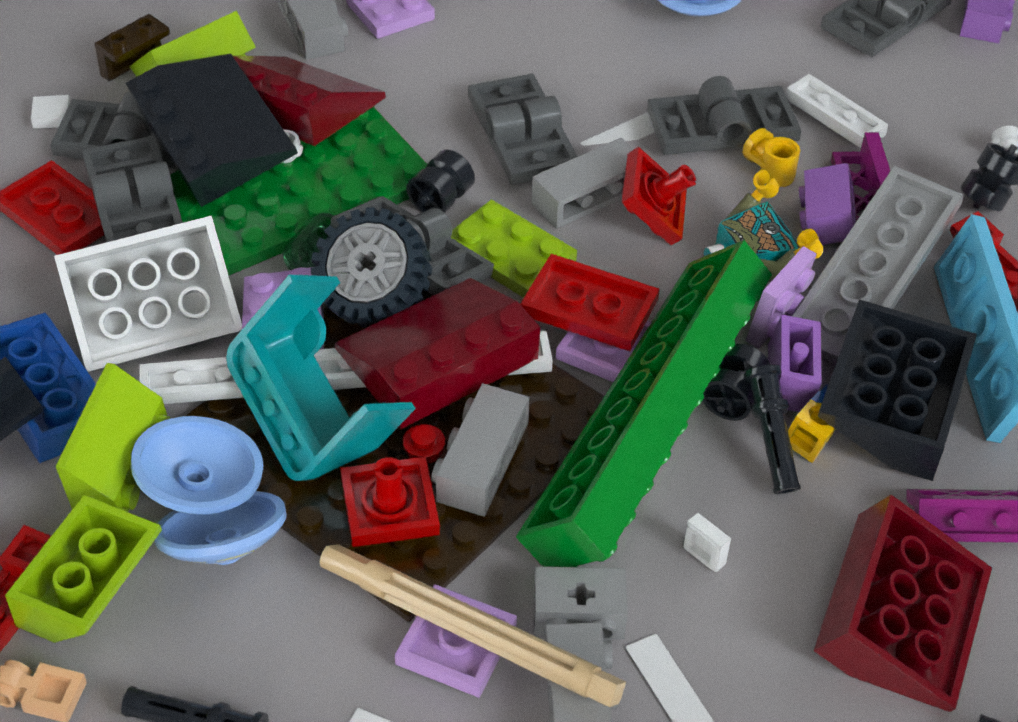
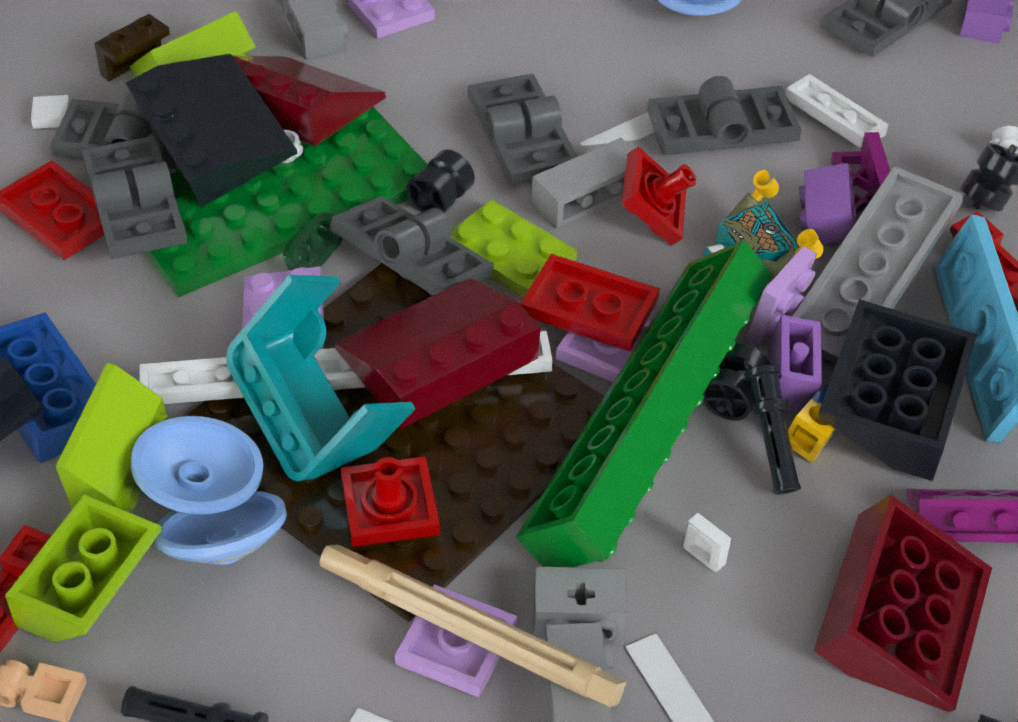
white slope [54,216,242,372] -> none
wheel [311,207,432,328] -> none
red plate [403,424,445,464] -> none
light grey brick [431,383,529,517] -> none
yellow piece [742,128,800,187] -> none

